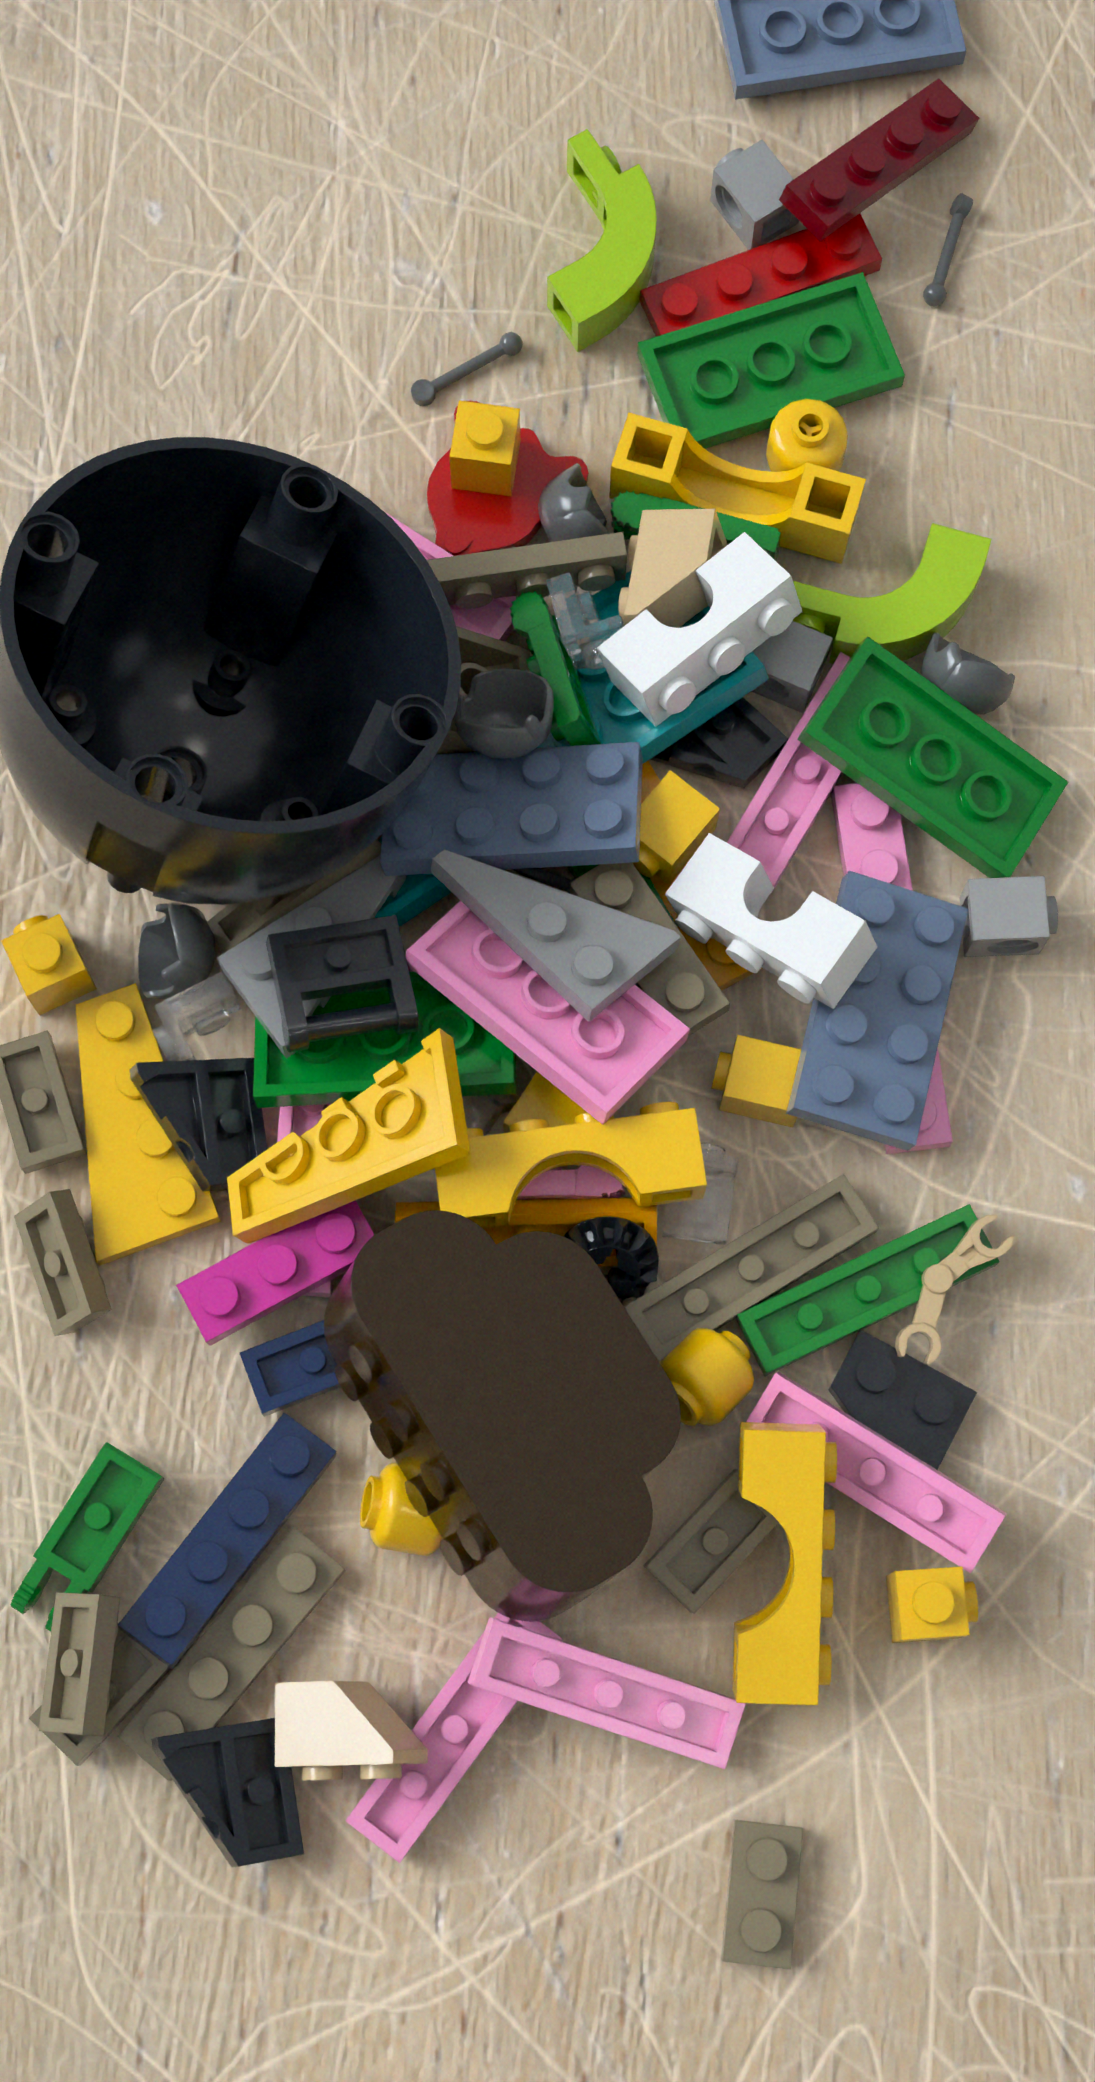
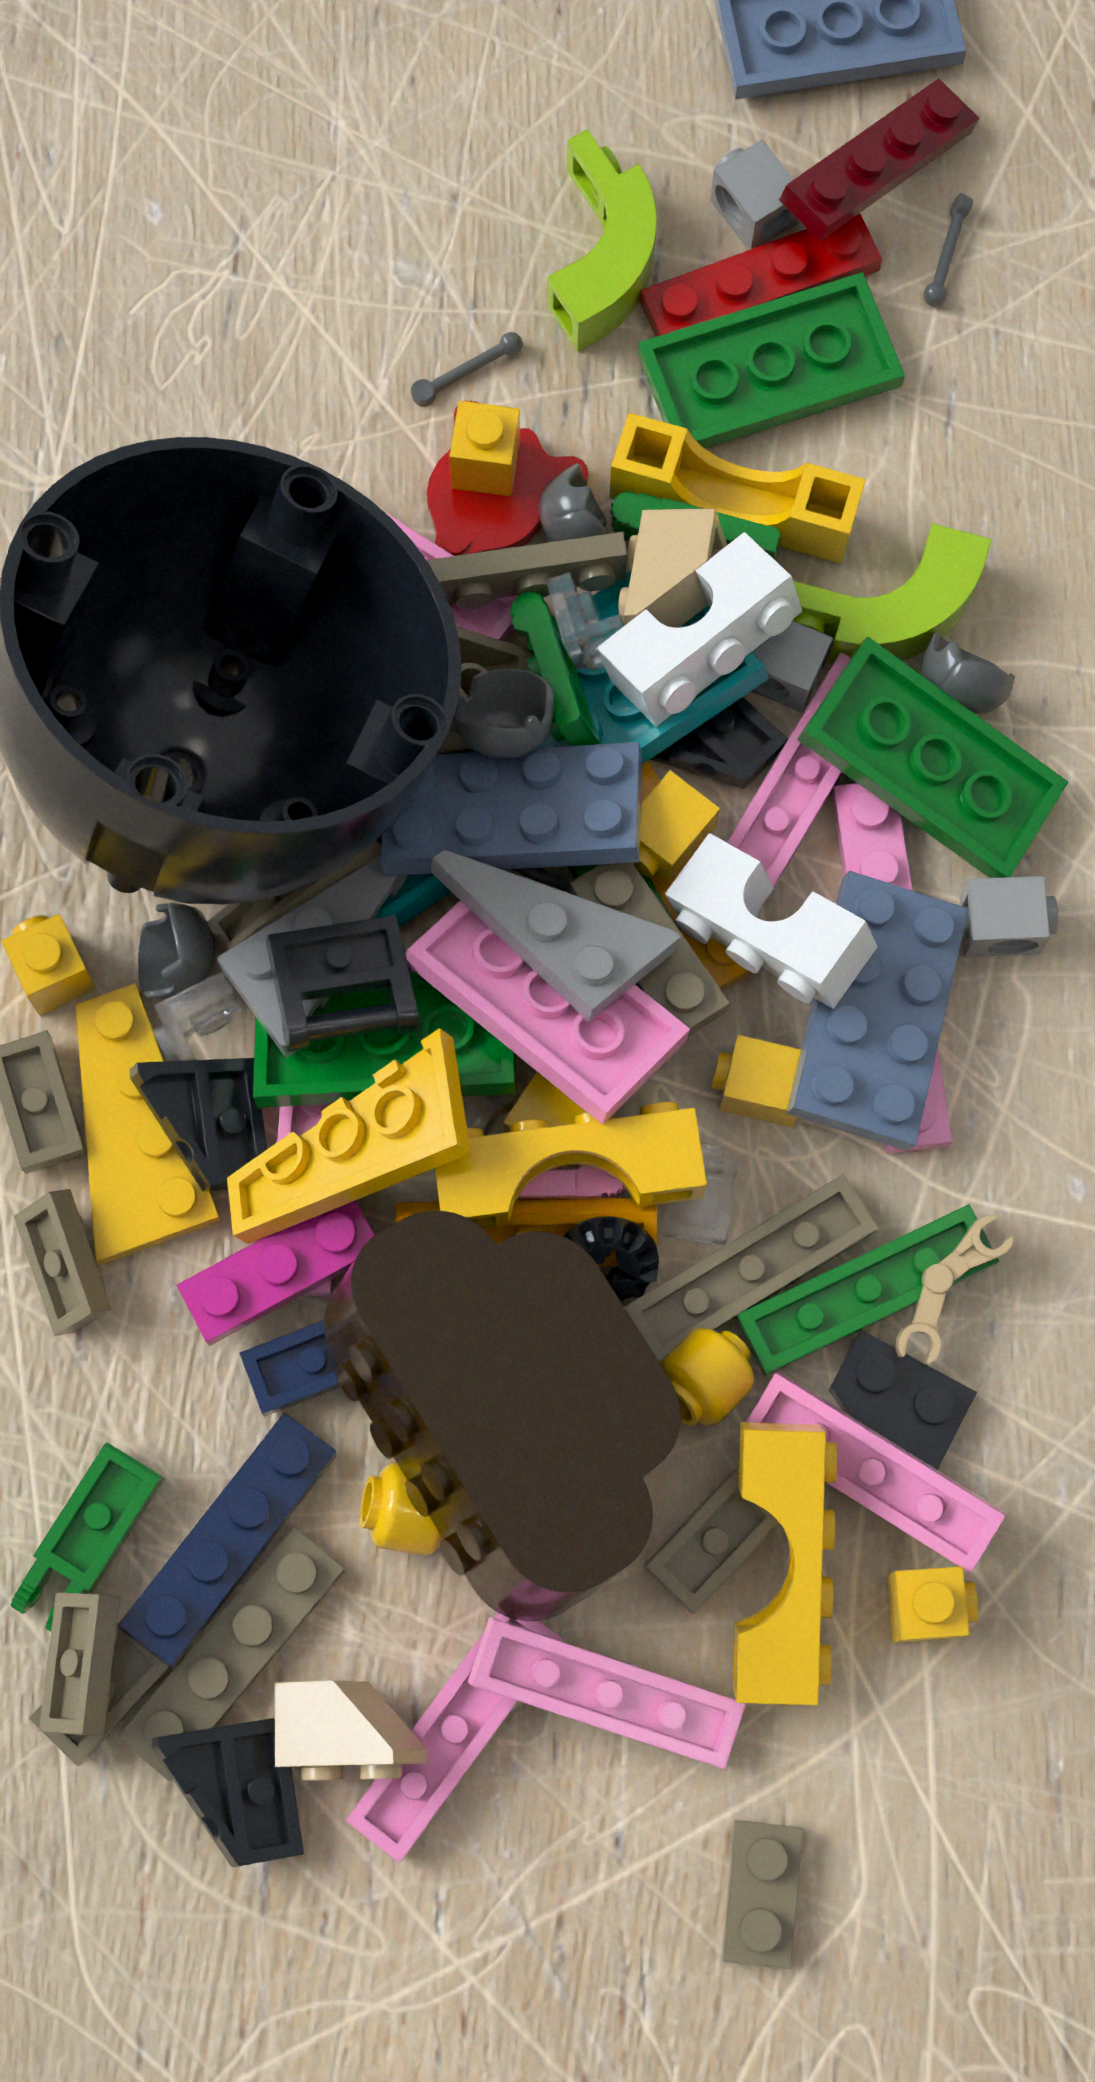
yellow head [766,399,848,472] -> none

